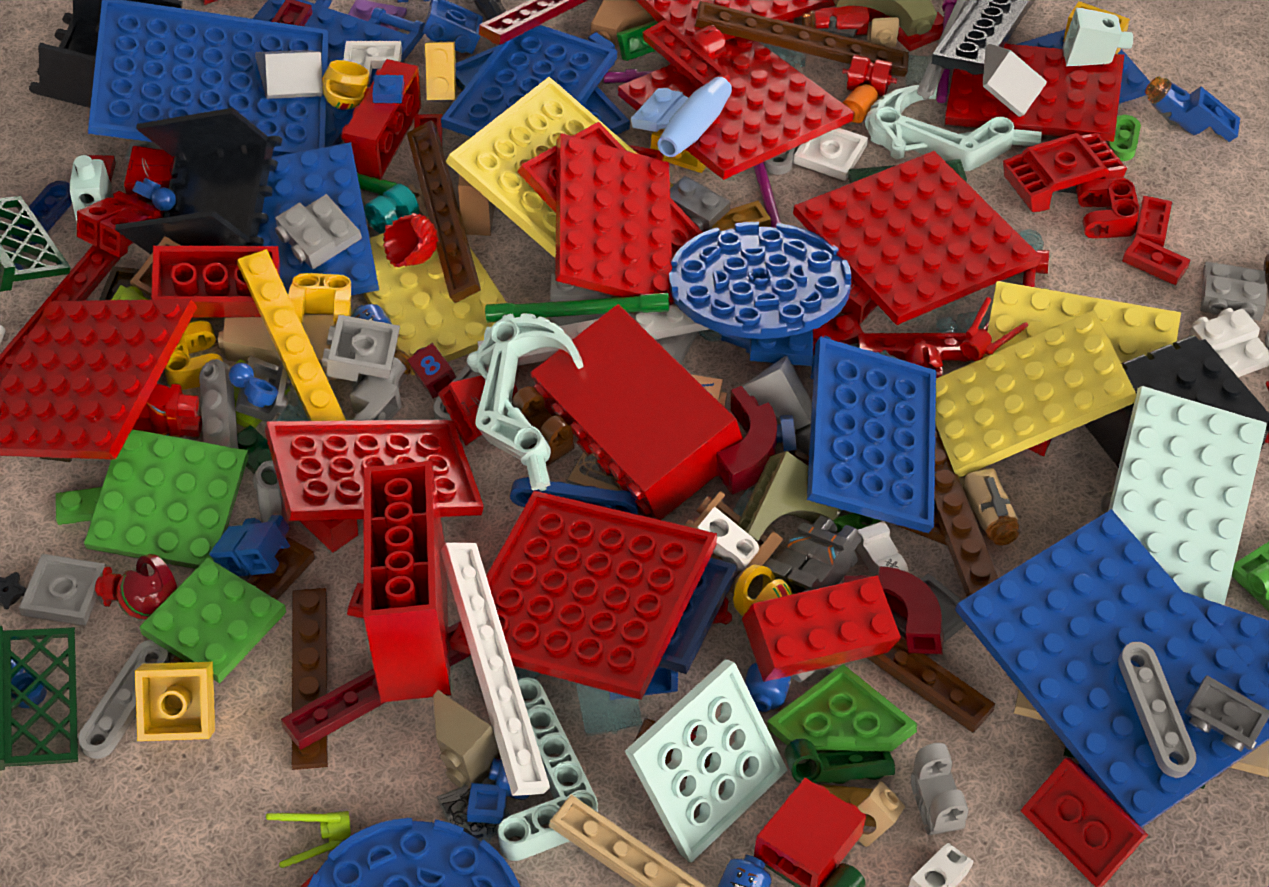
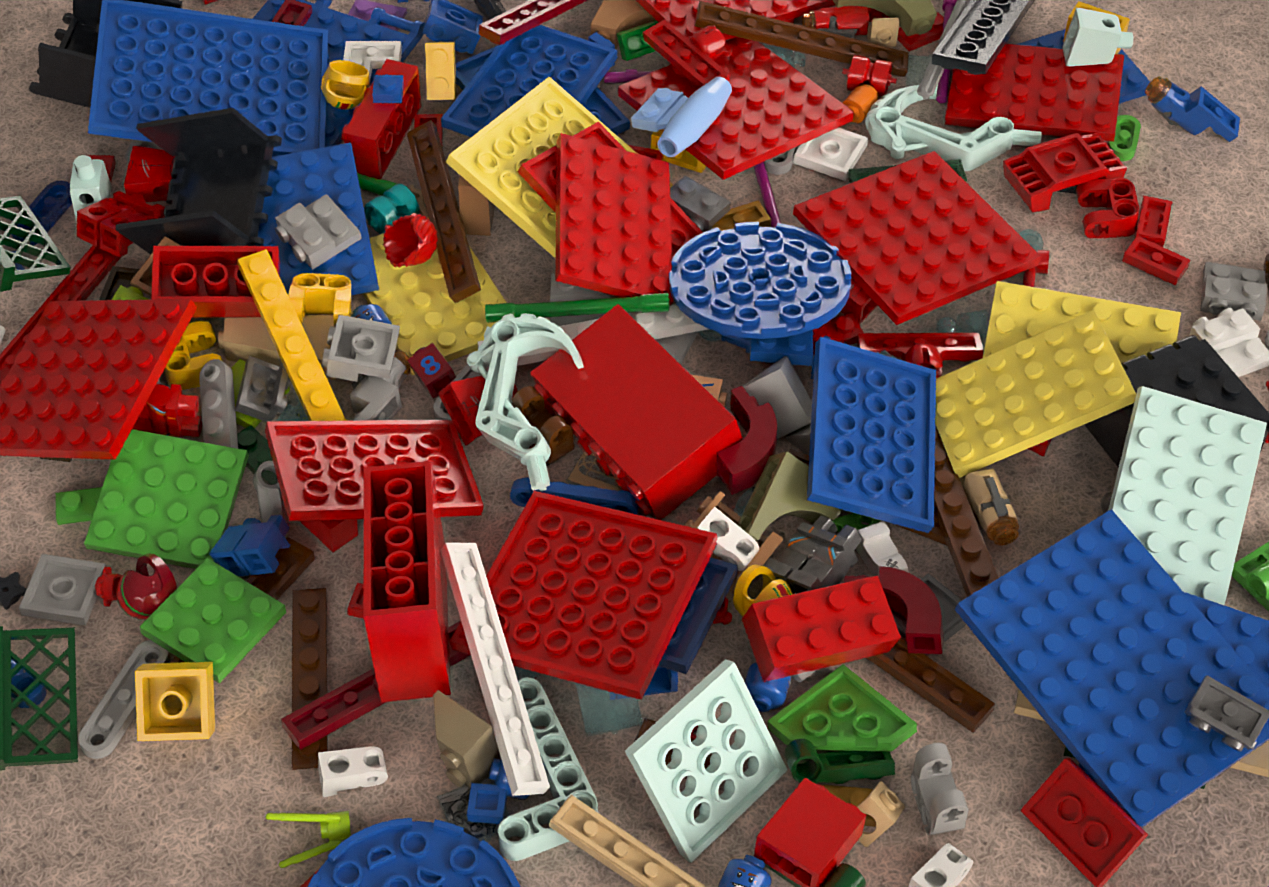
blue plate [132,178,176,211] -> none
blue plate [229,363,279,407] -> none
slope [255,50,323,99] -> none
blue plate [777,414,797,451] -> none
red plant [960,297,1028,361] -> none
slope [983,44,1047,117] -> none
light grey plate [1118,642,1197,778] -> none
none -> white leg [318,746,388,797]

